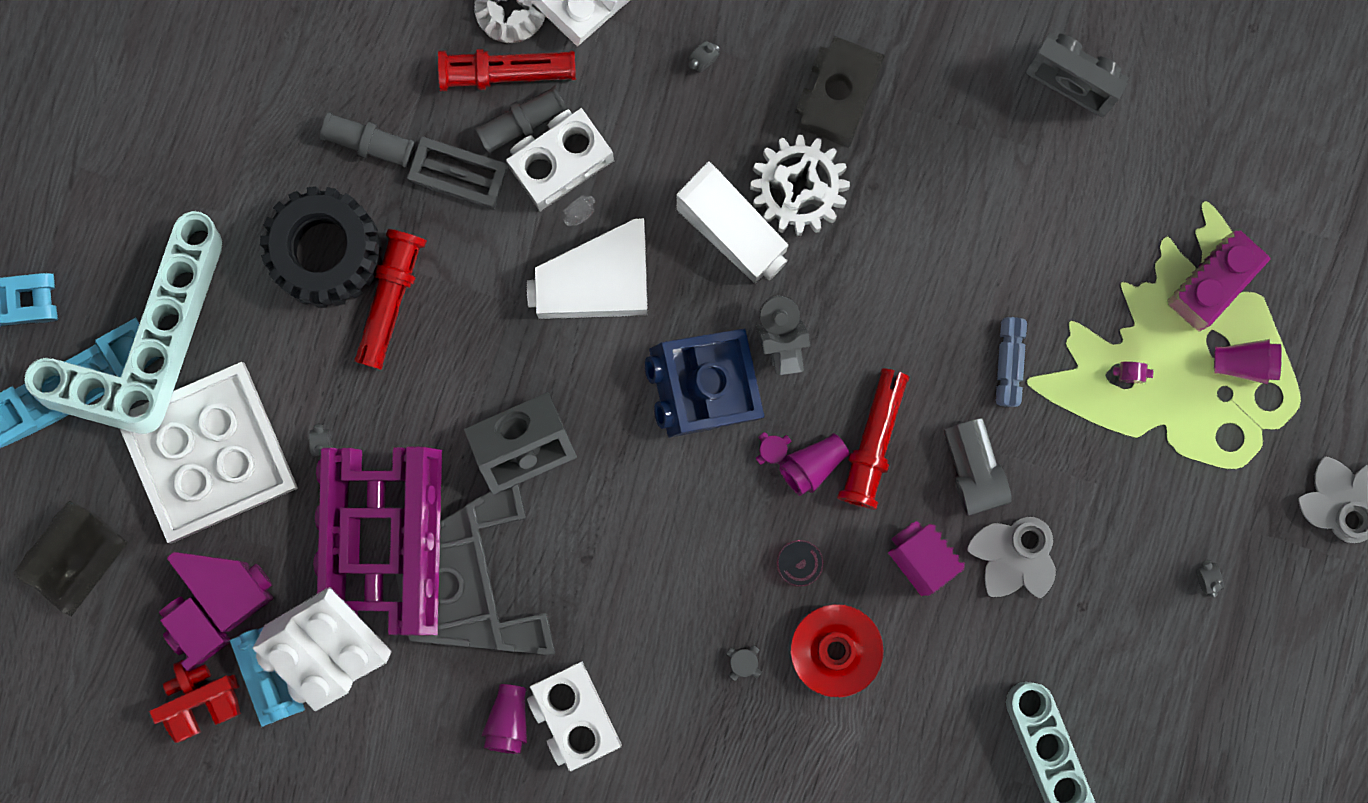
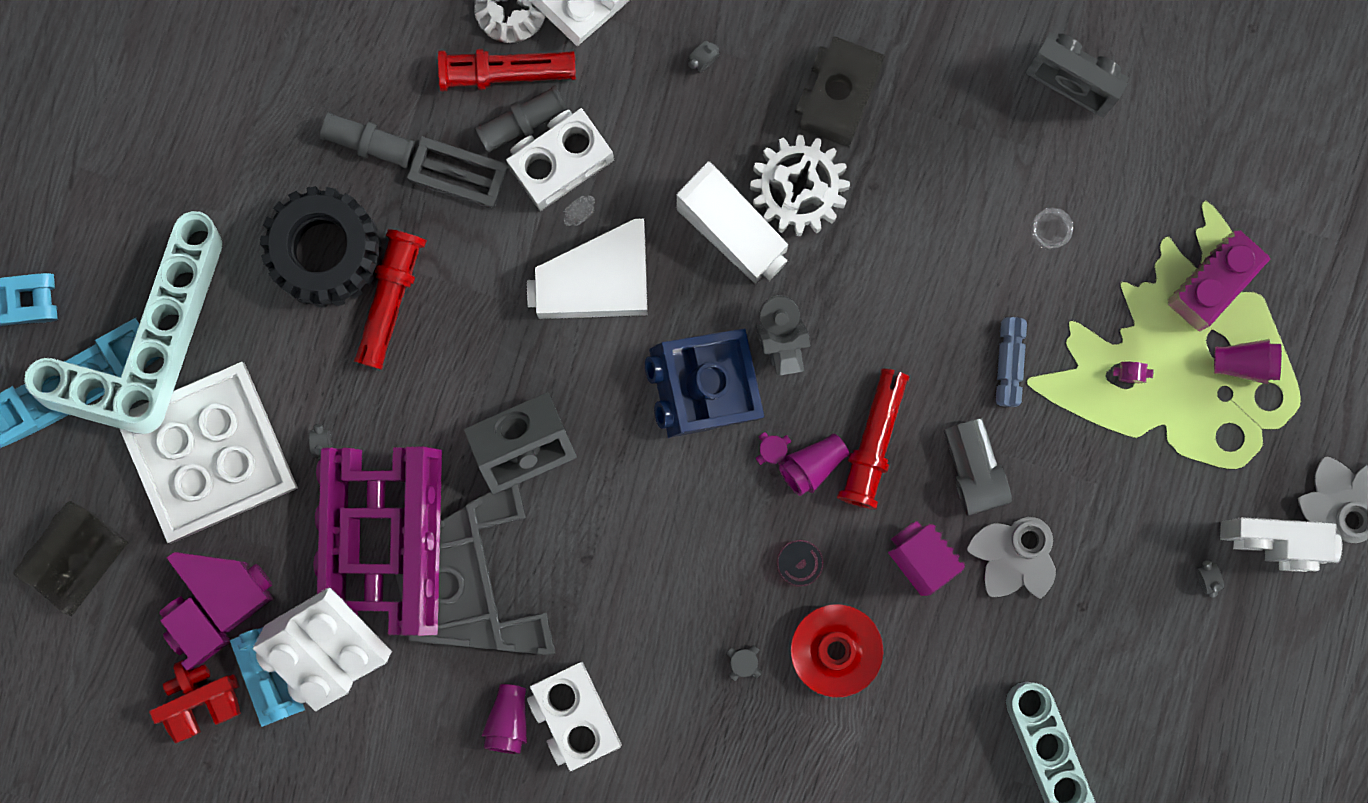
none -> clear bush [1029,208,1073,250]
none -> white plate [1220,518,1342,572]

